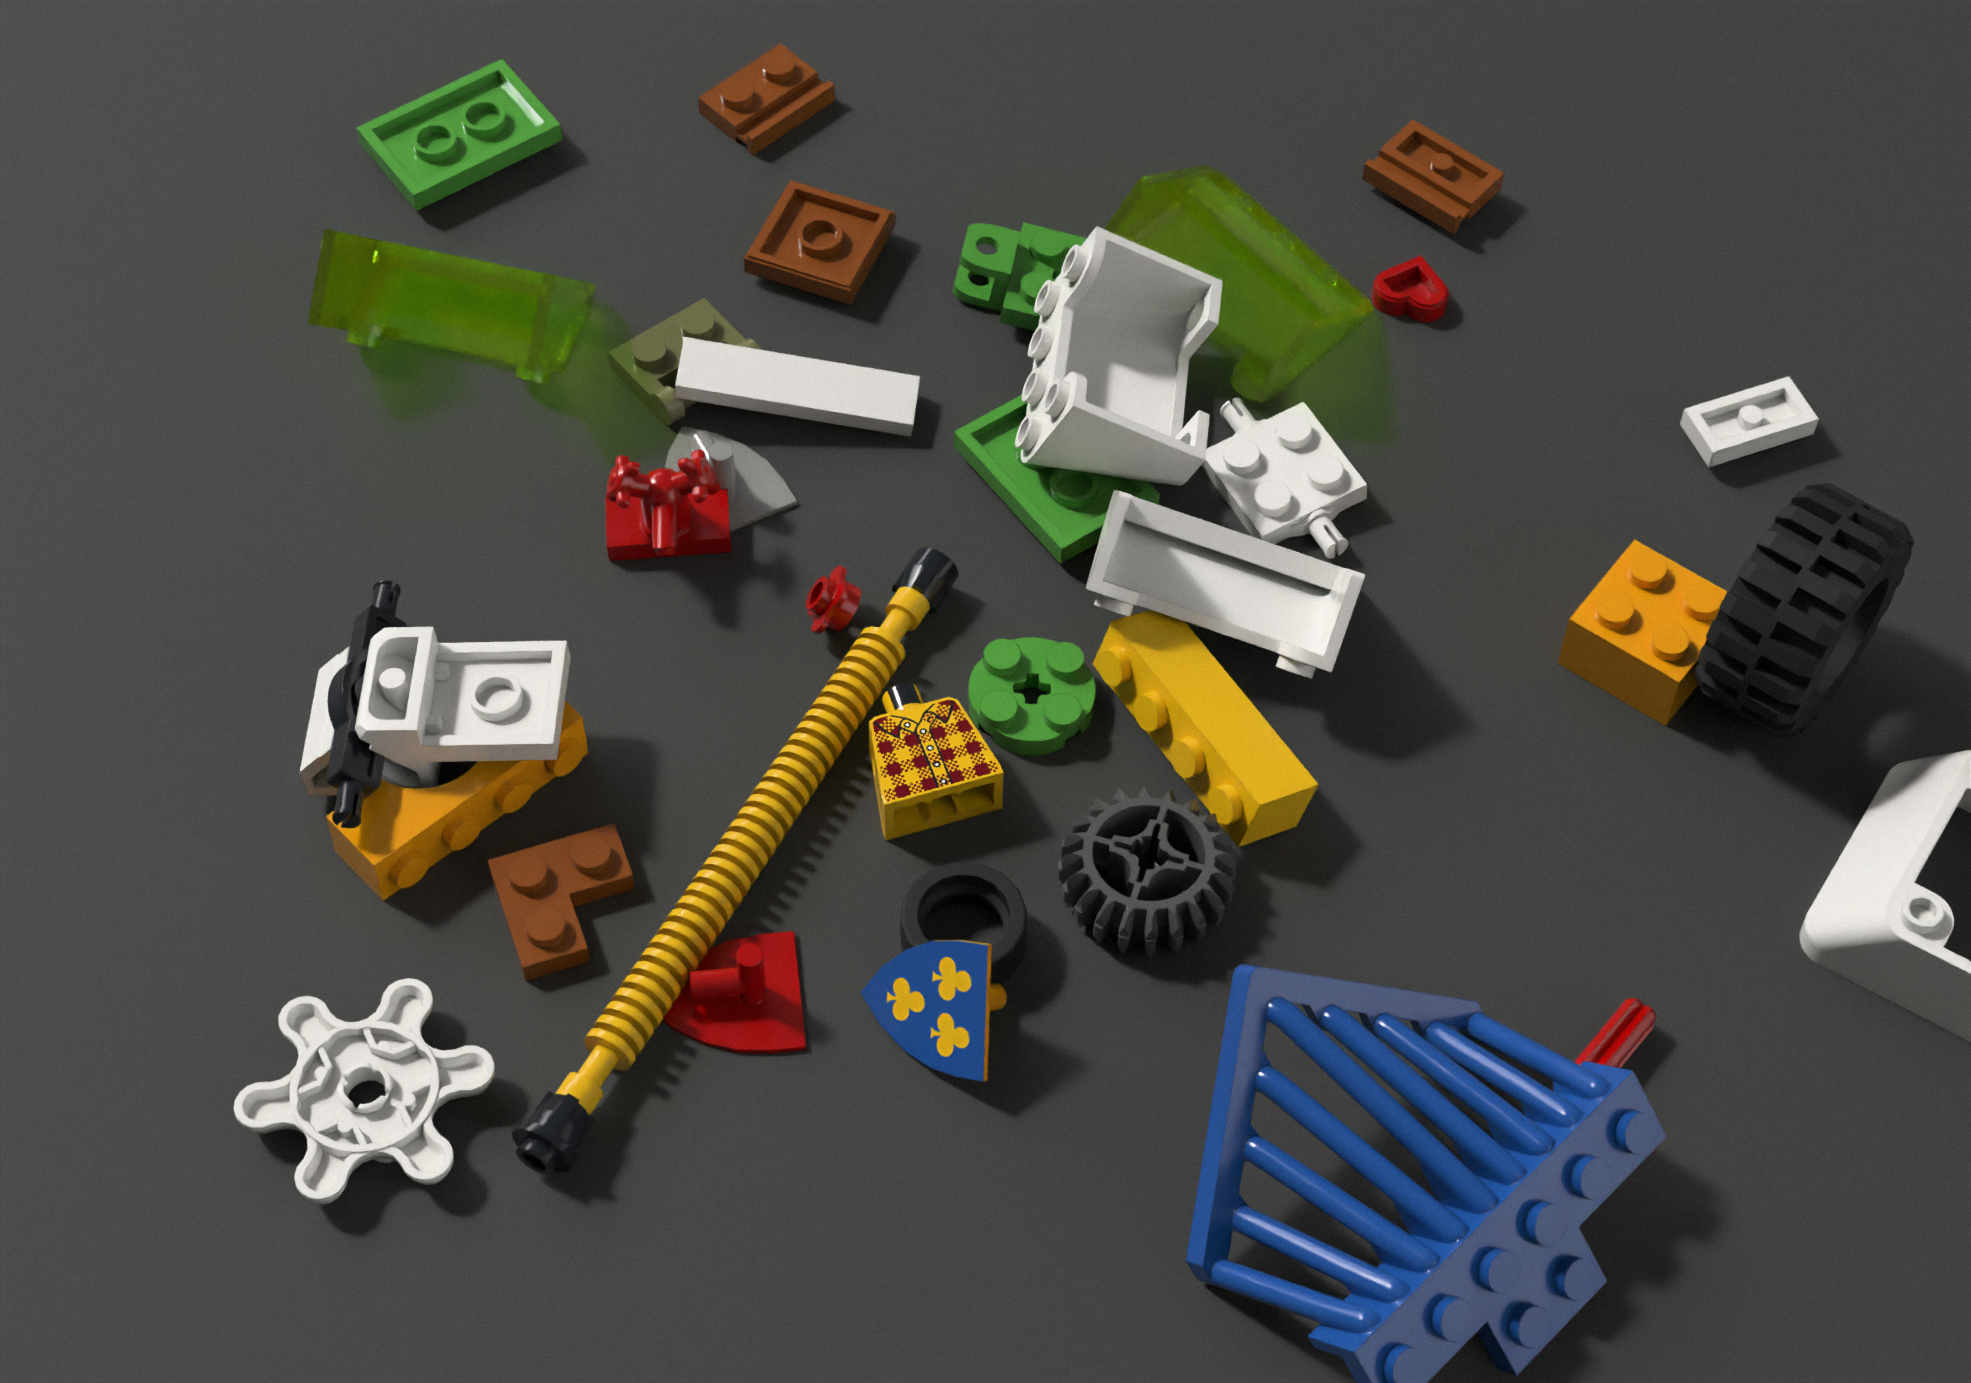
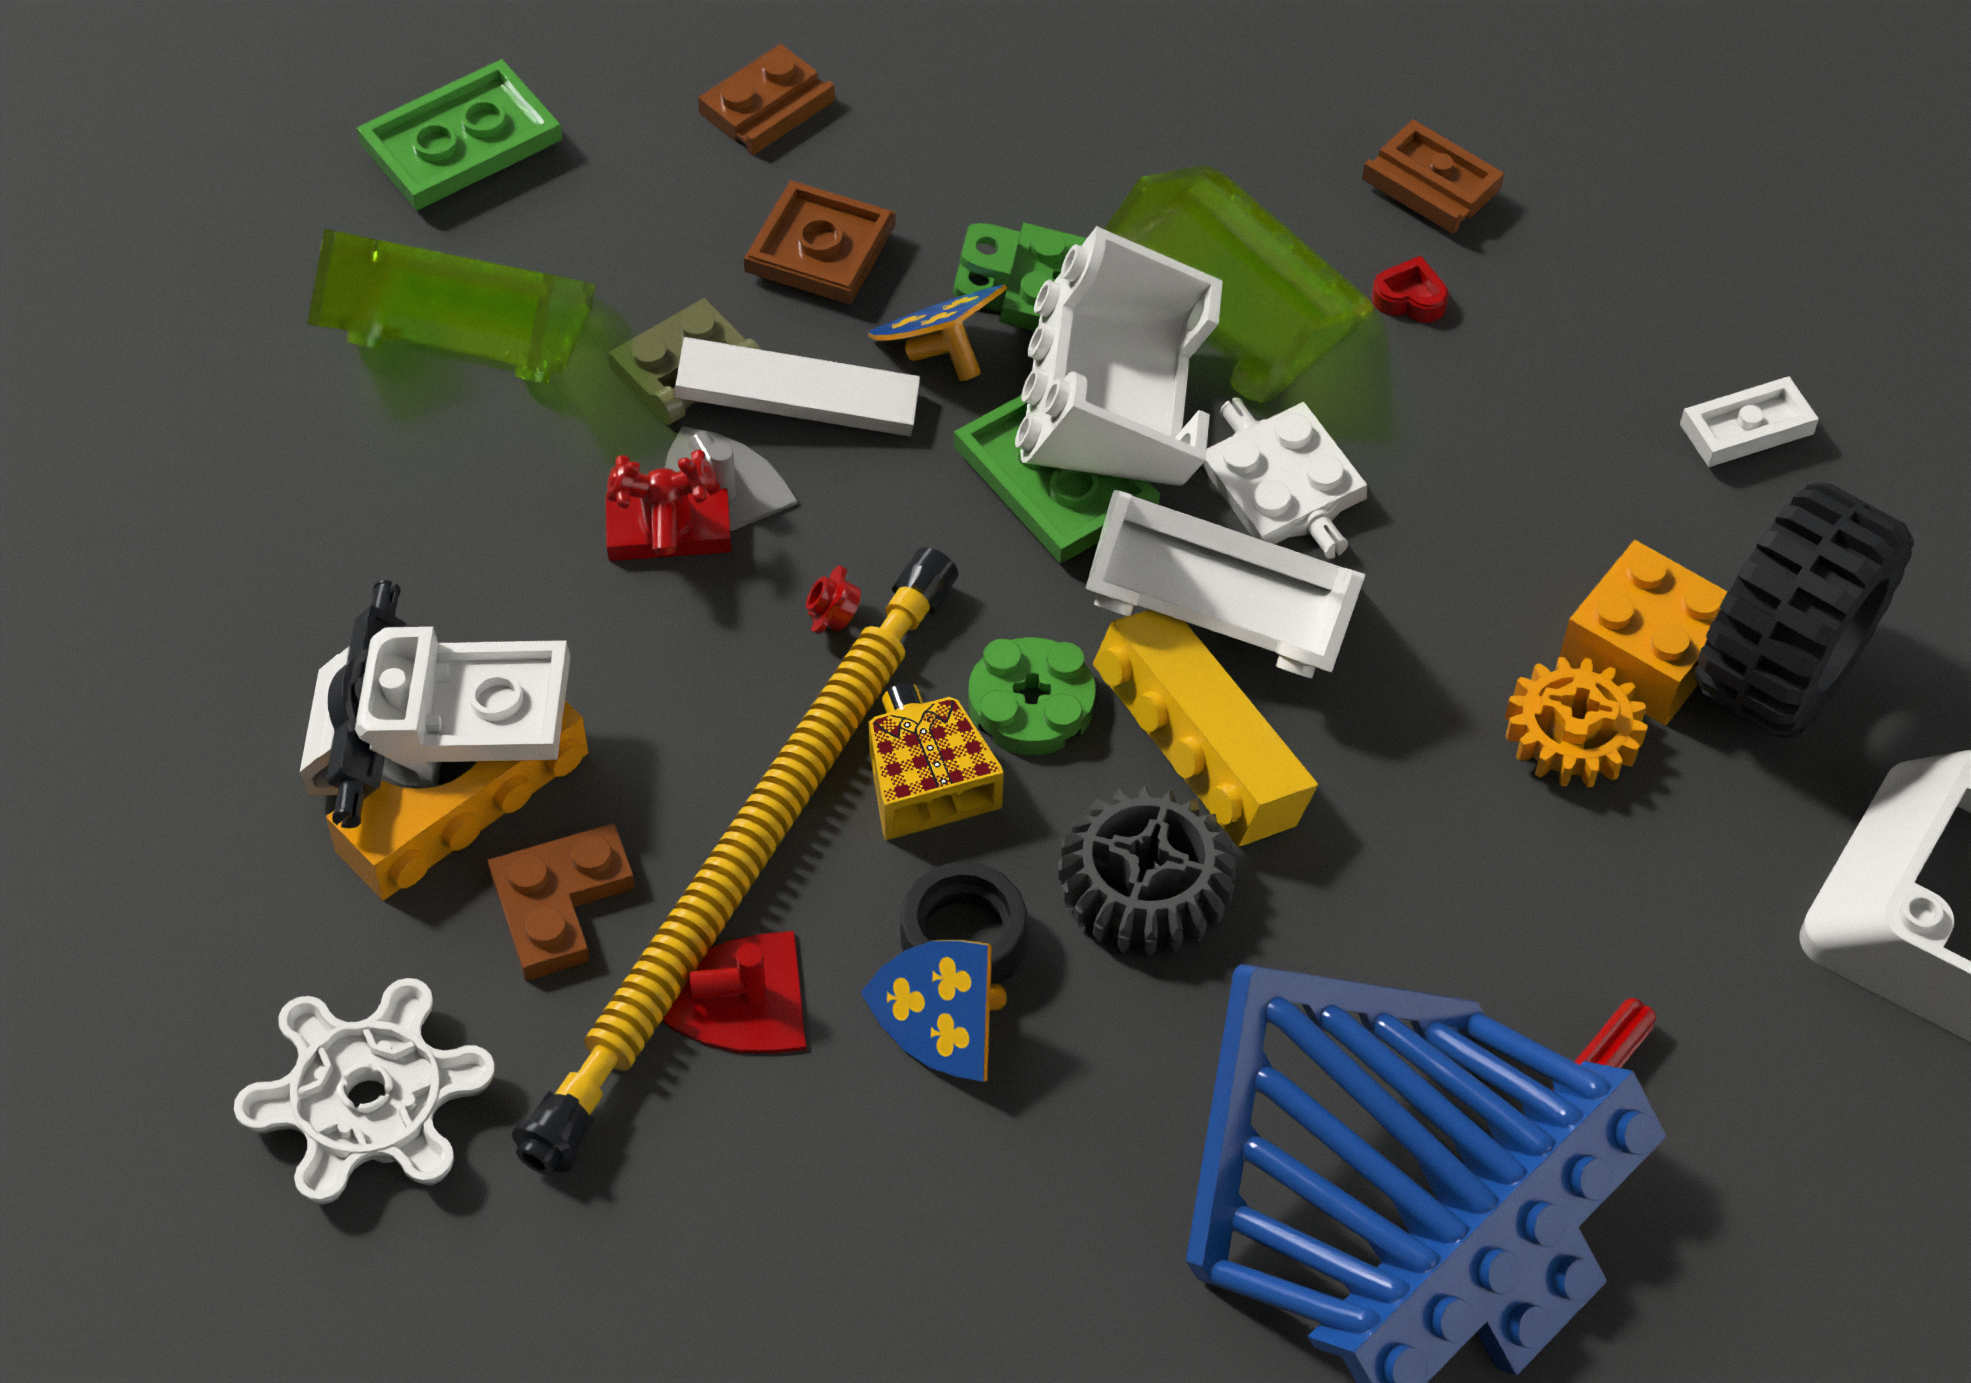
none -> light orange shield [867,284,1008,381]
none -> light orange gear [1505,657,1648,788]

